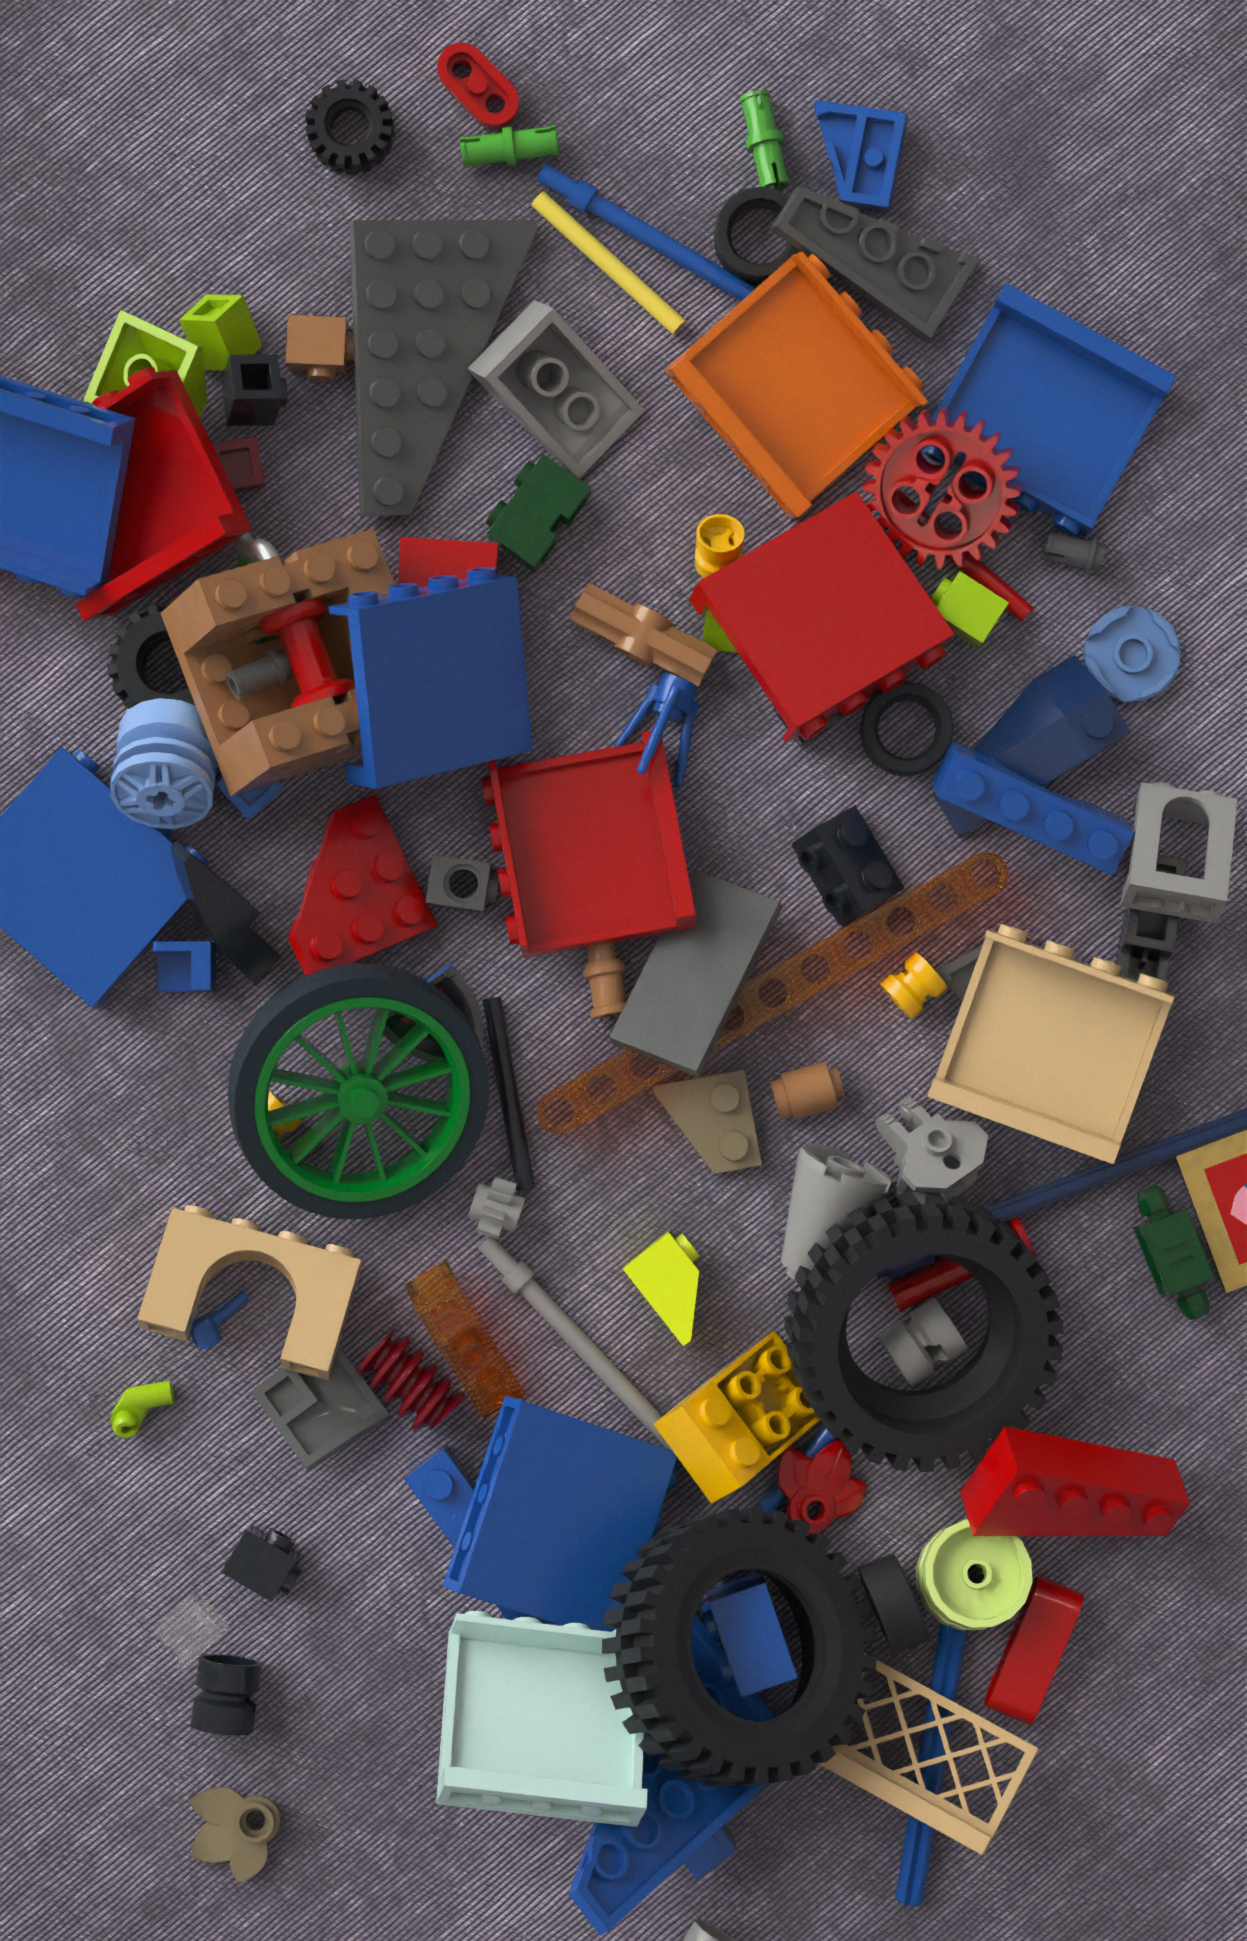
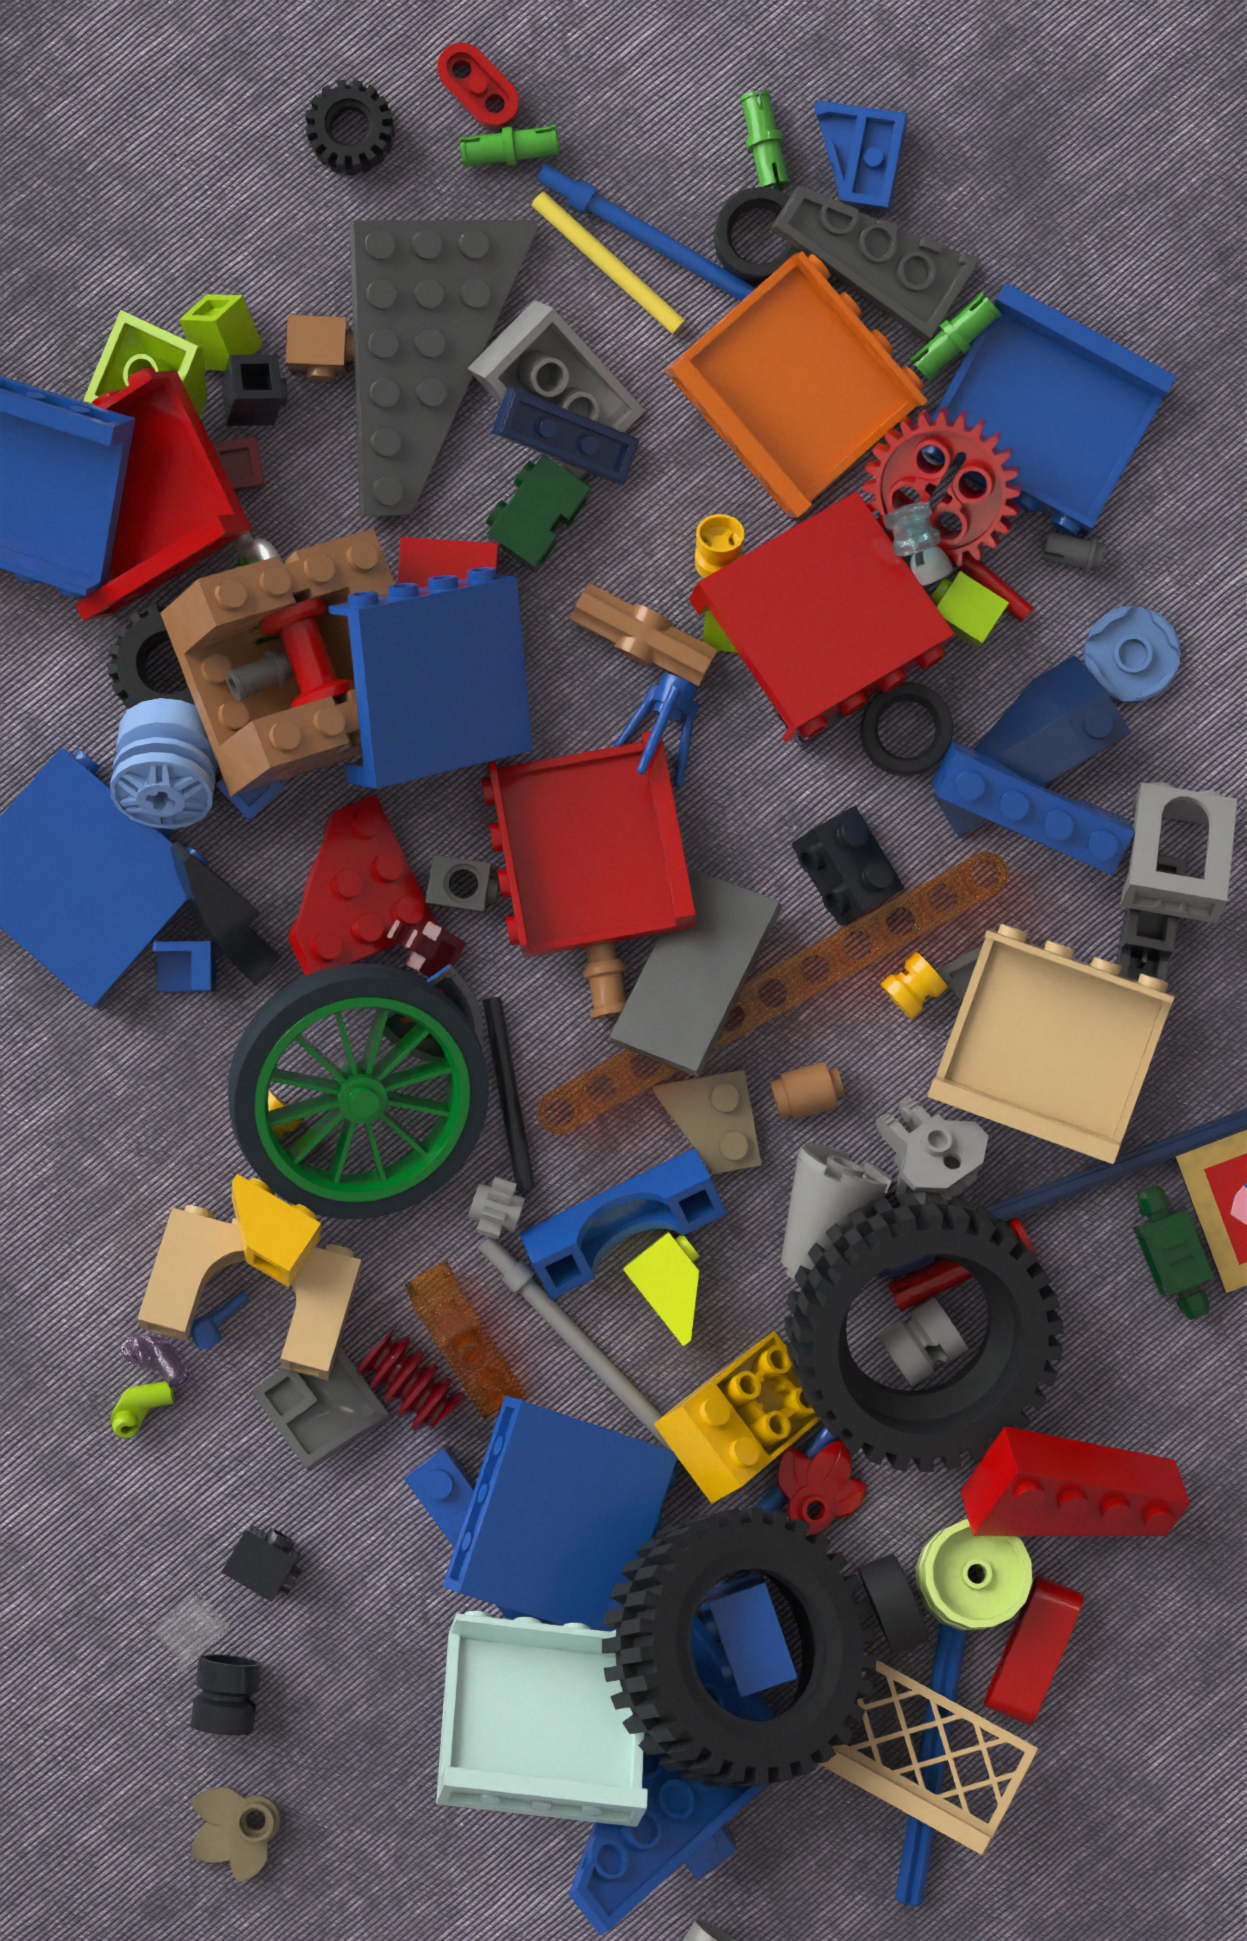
none -> clear purple arm [120,1334,190,1388]
none -> yellow slope [232,1174,321,1287]
none -> dark red plate [387,920,466,978]
none -> dark blue tile [491,387,640,485]
none -> blue arch [520,1148,728,1300]
none -> clear light blue wheel [883,501,941,556]
none -> bright green pin [909,292,1002,381]
none -> light grey hinge [910,545,953,586]

